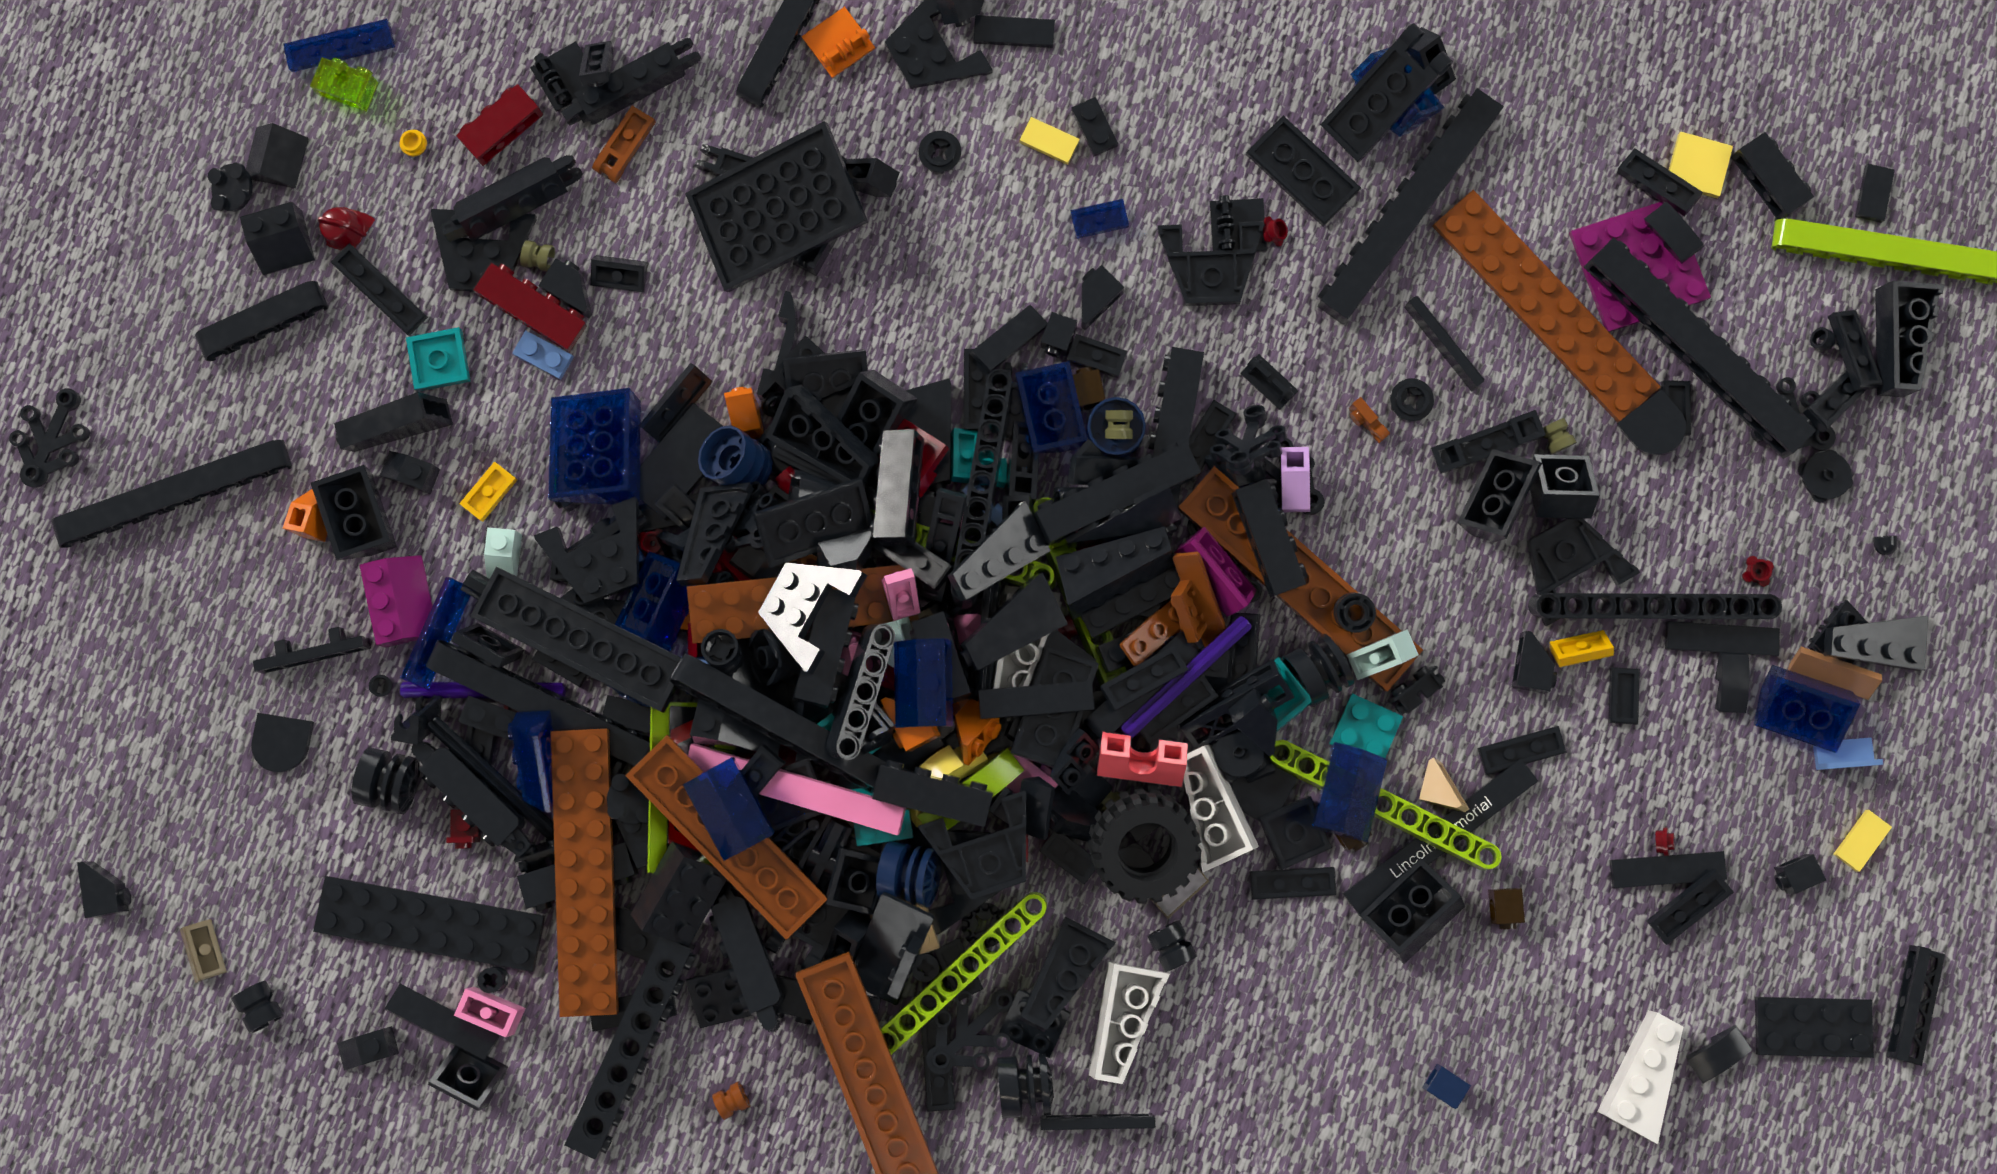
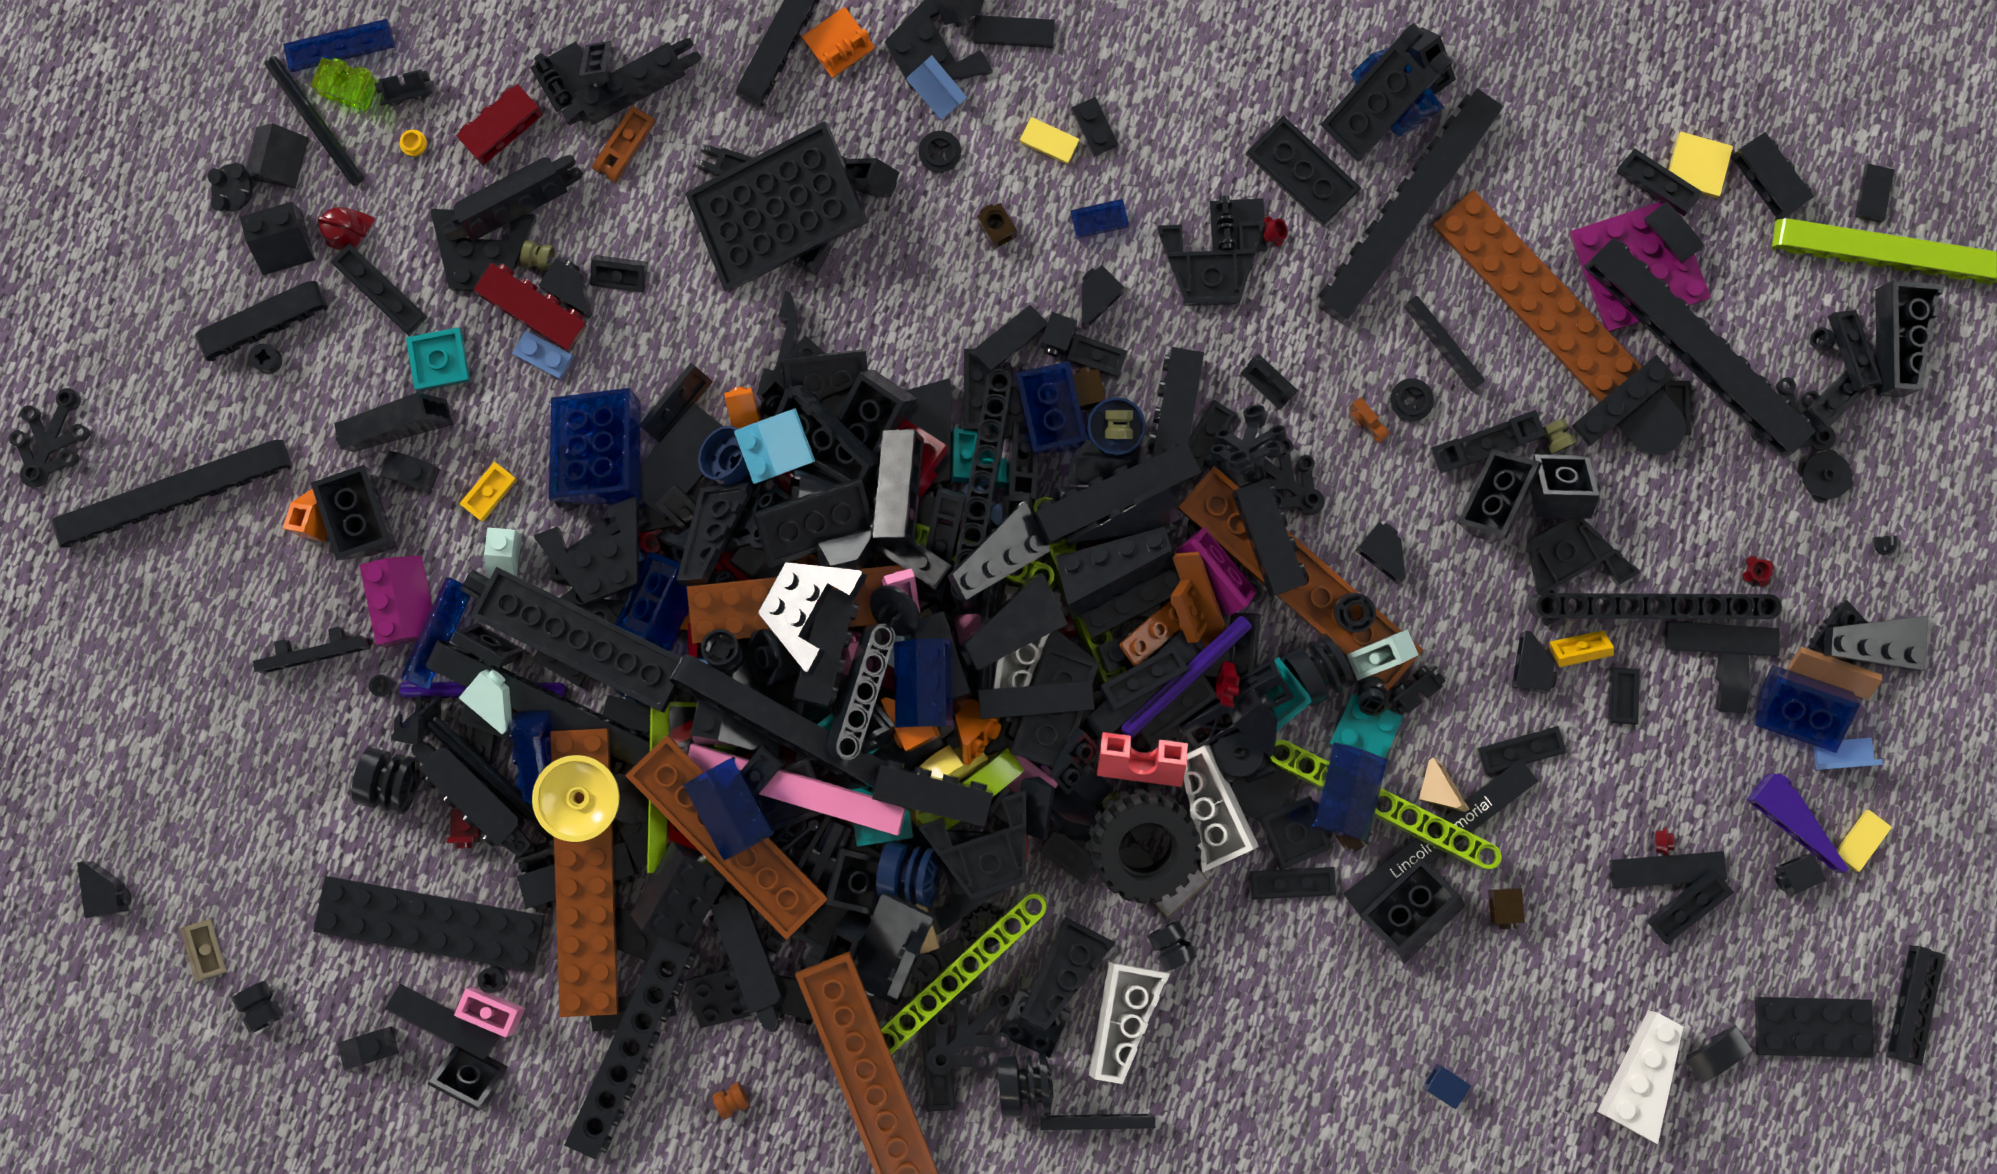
black tile [251,713,314,772] -> none
lavender slope [1281,447,1310,512] -> none
none -> black wheel [249,344,282,374]
none -> black axle [264,56,364,186]
none -> black hinge [375,69,434,106]
none -> light aqua slope [459,669,513,735]
none -> light yellow dish [532,755,620,842]
none -> medium azure slope [734,408,815,484]
none -> black piece [869,585,920,636]
none -> medium blue panel [907,55,967,119]
none -> dark brown brick [977,203,1017,250]
none -> dark red plate [1214,661,1240,708]
none -> black slope [1355,521,1406,585]
none -> black wheel [1357,676,1387,716]
none -> black plate [1572,355,1675,447]
none -> dark purple slope [1746,773,1848,873]

